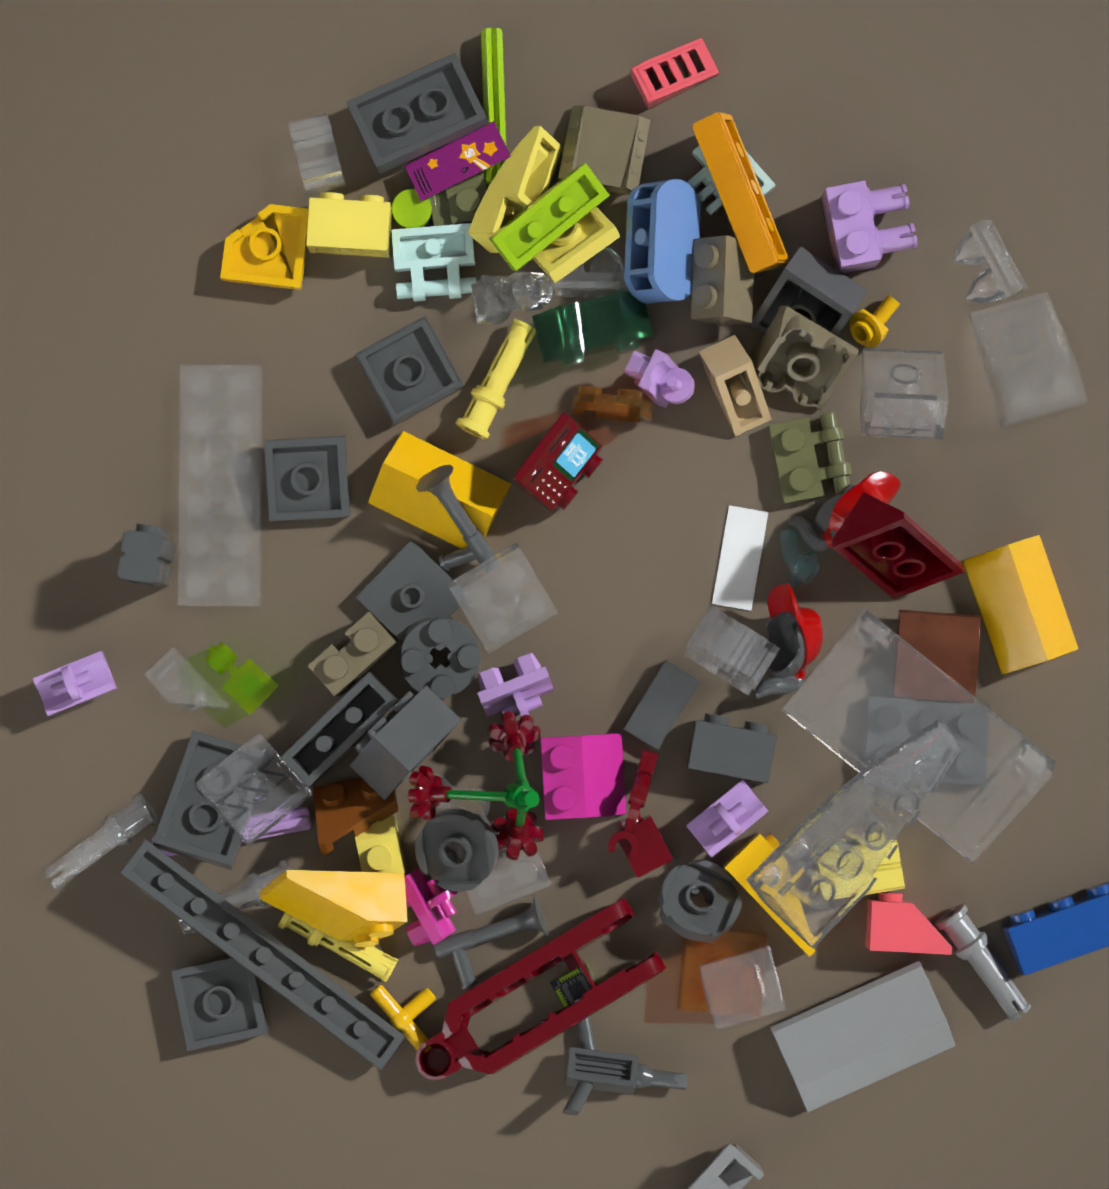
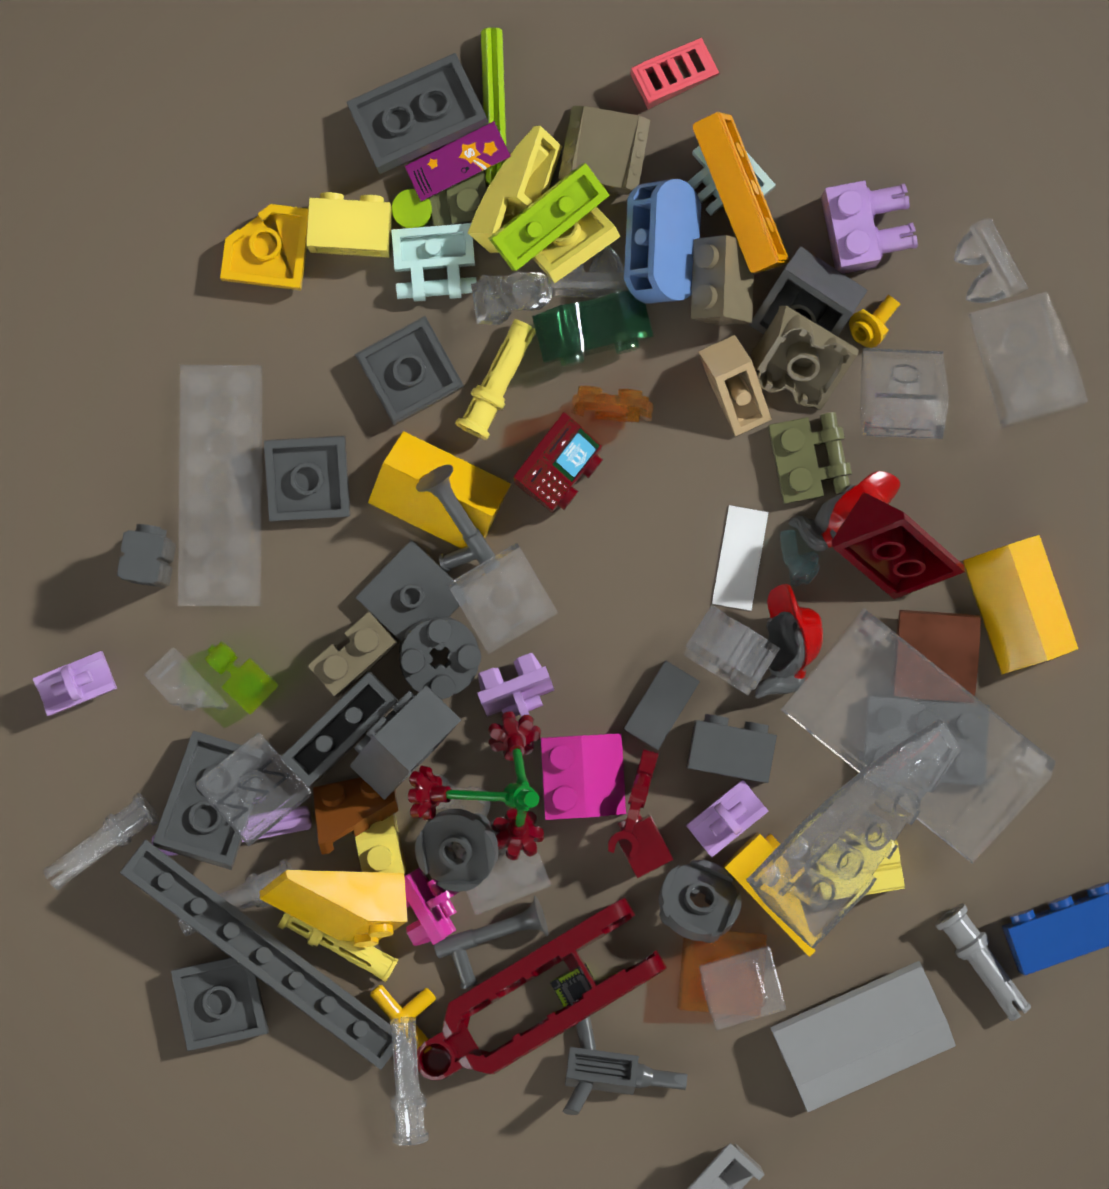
clear axle [288,113,346,196] -> none
lavender hips [624,349,695,408] -> none
coral slope [865,892,952,955] -> none
none -> clear pin [390,1017,429,1146]

